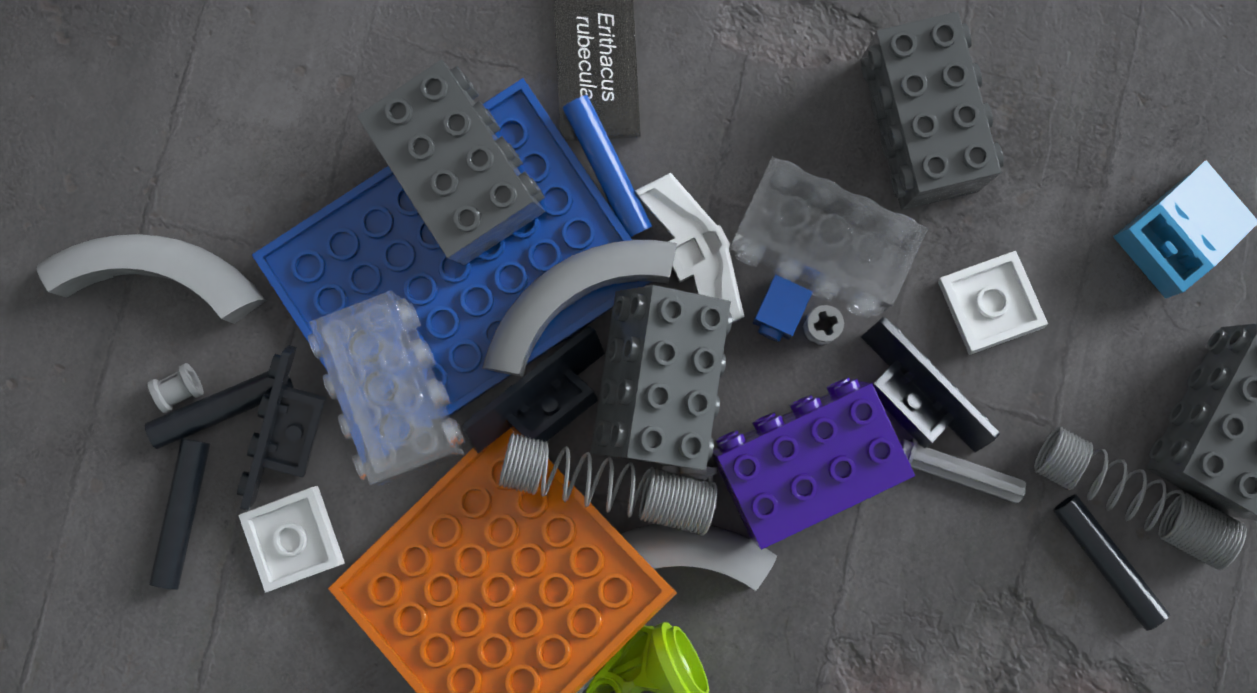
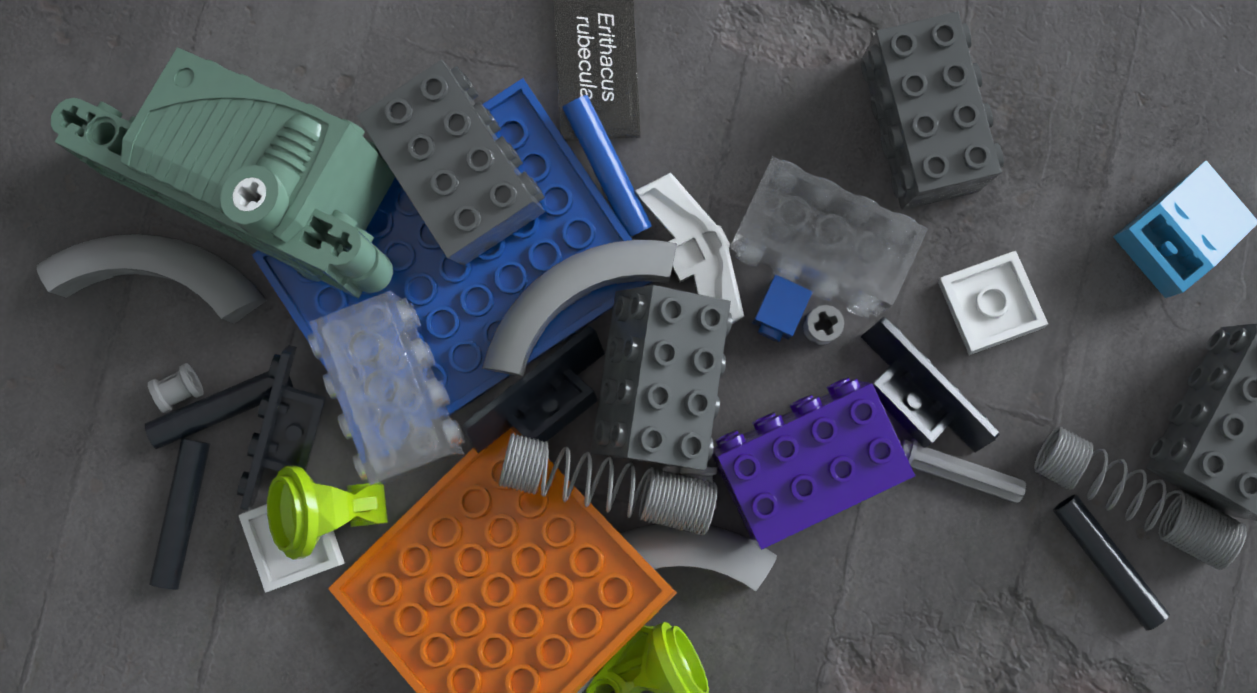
none -> sand green piece [51,47,395,299]
none -> lime piece [267,466,388,560]

